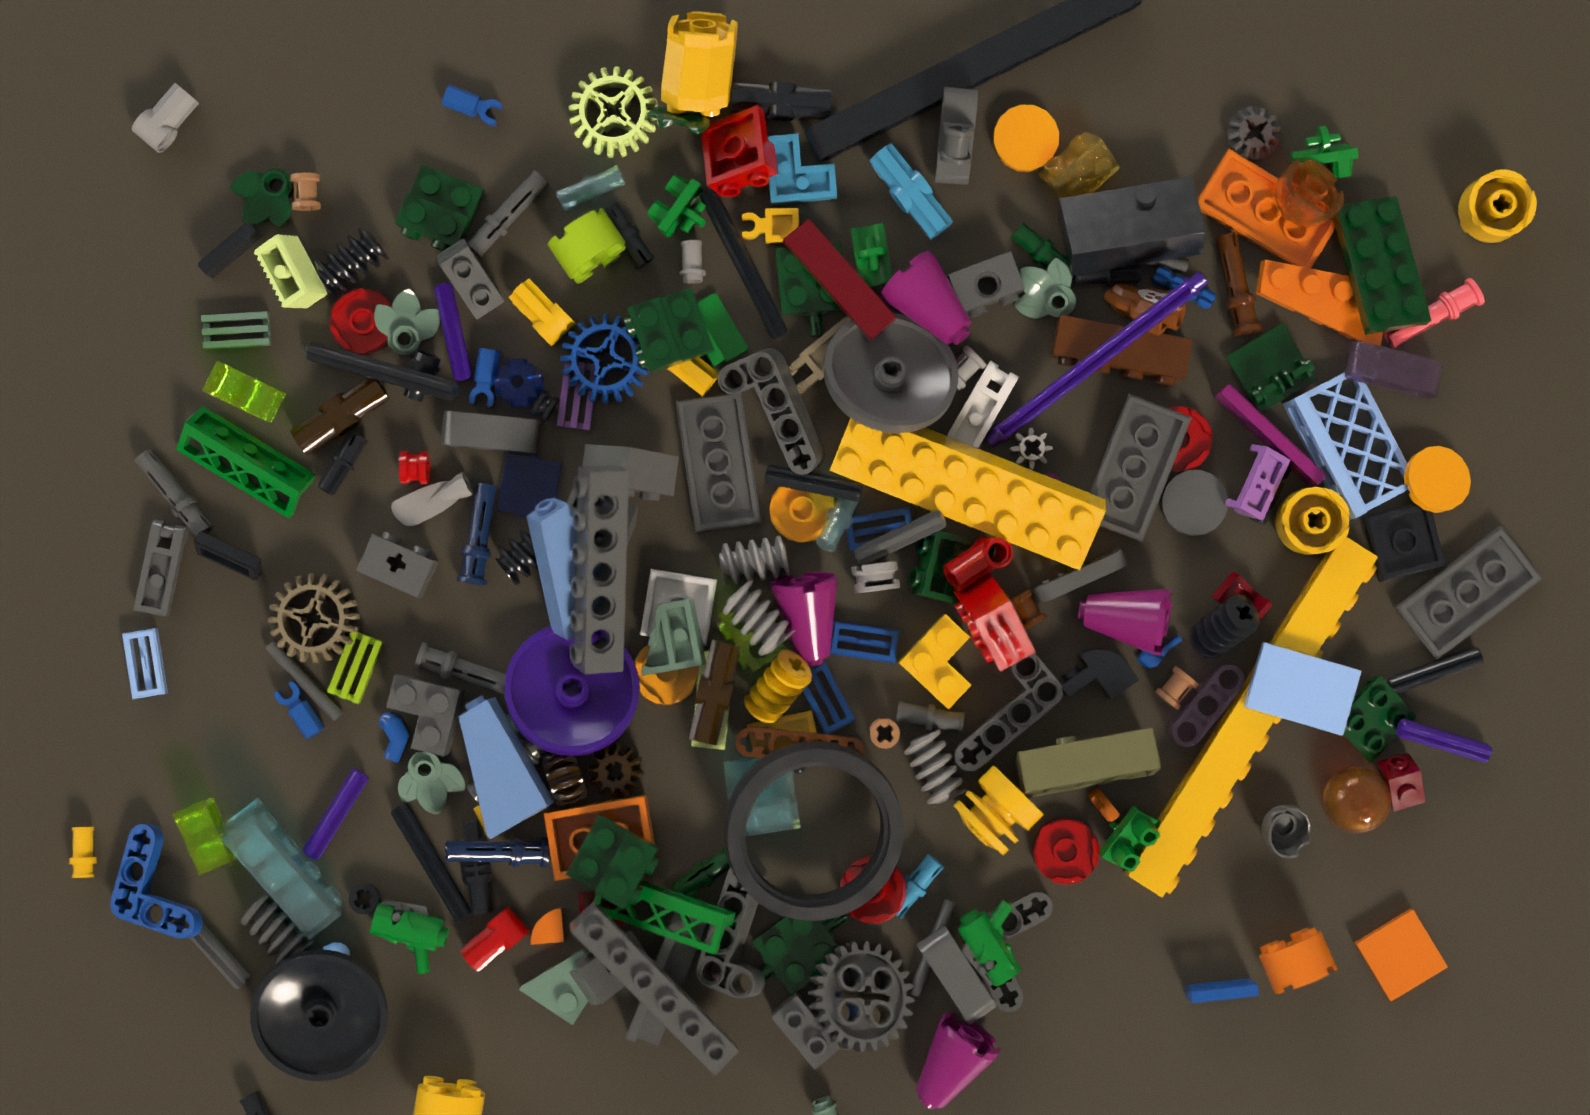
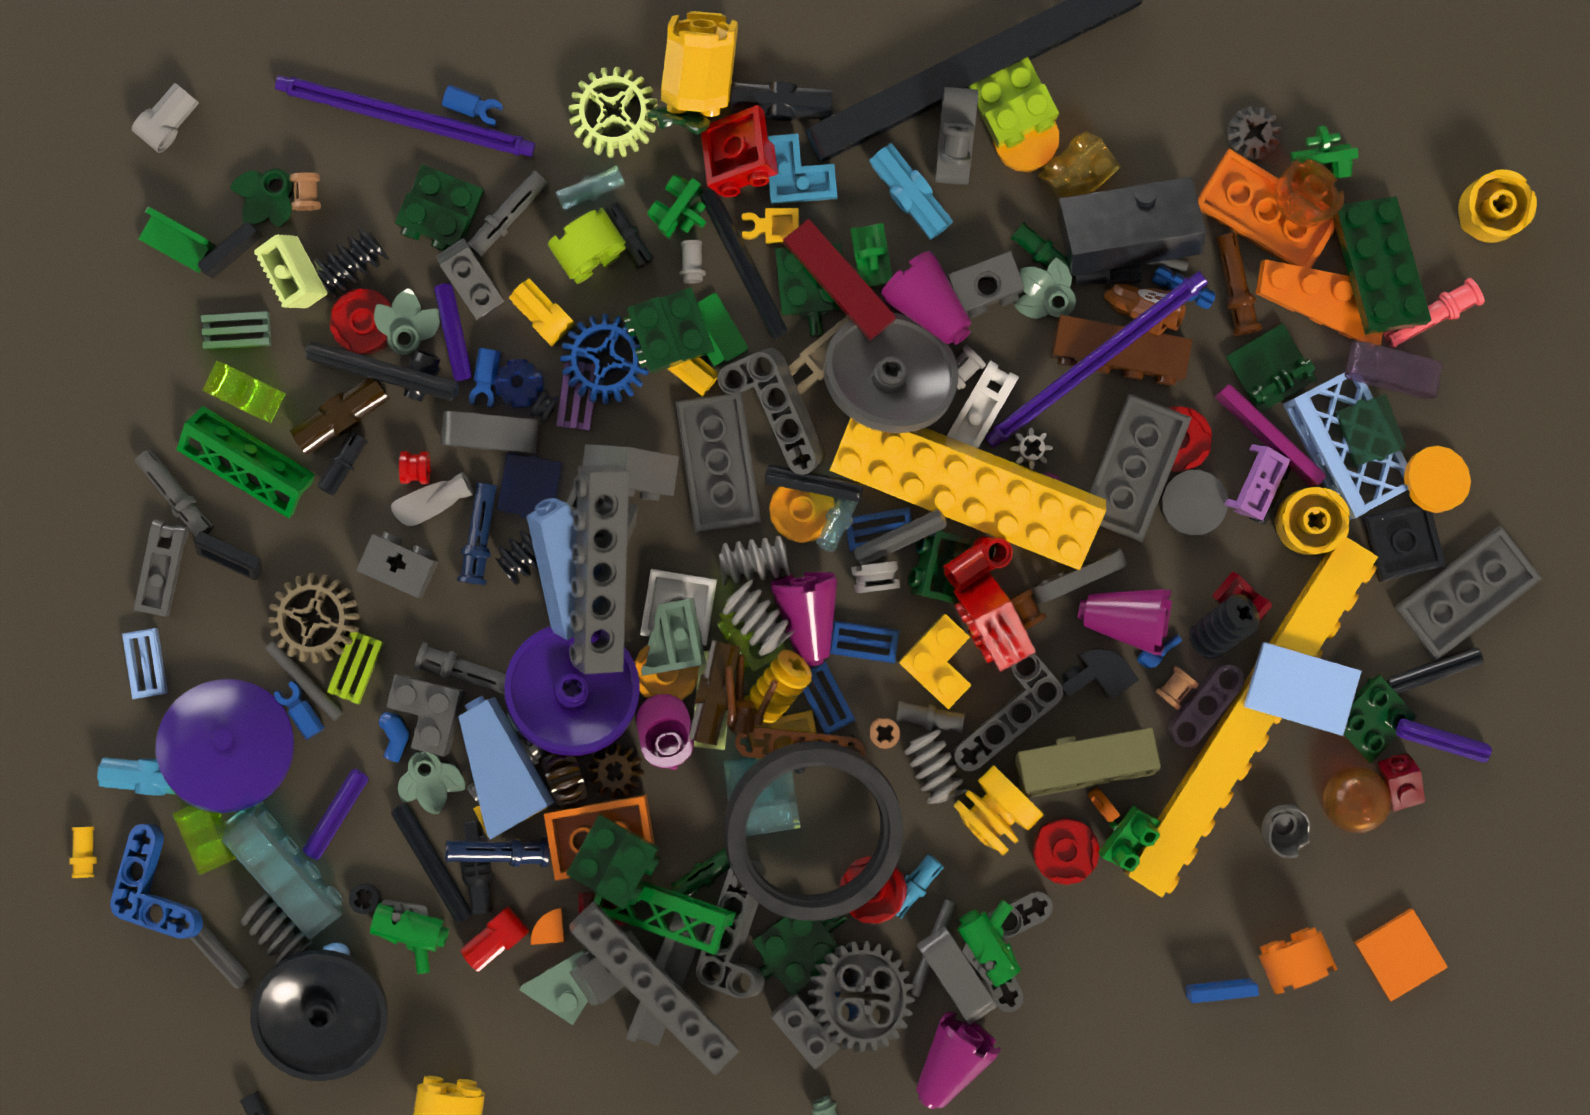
none -> dark azure piece [97,757,175,796]
none -> green panel [138,206,215,273]
none -> dark purple dish [156,679,295,813]
none -> dark purple piece [275,75,535,157]
none -> magenta piece [637,694,694,770]
none -> reddish brown plant [726,654,778,734]
none -> lime plate [968,57,1059,148]
none -> clear green piece [1335,394,1406,467]

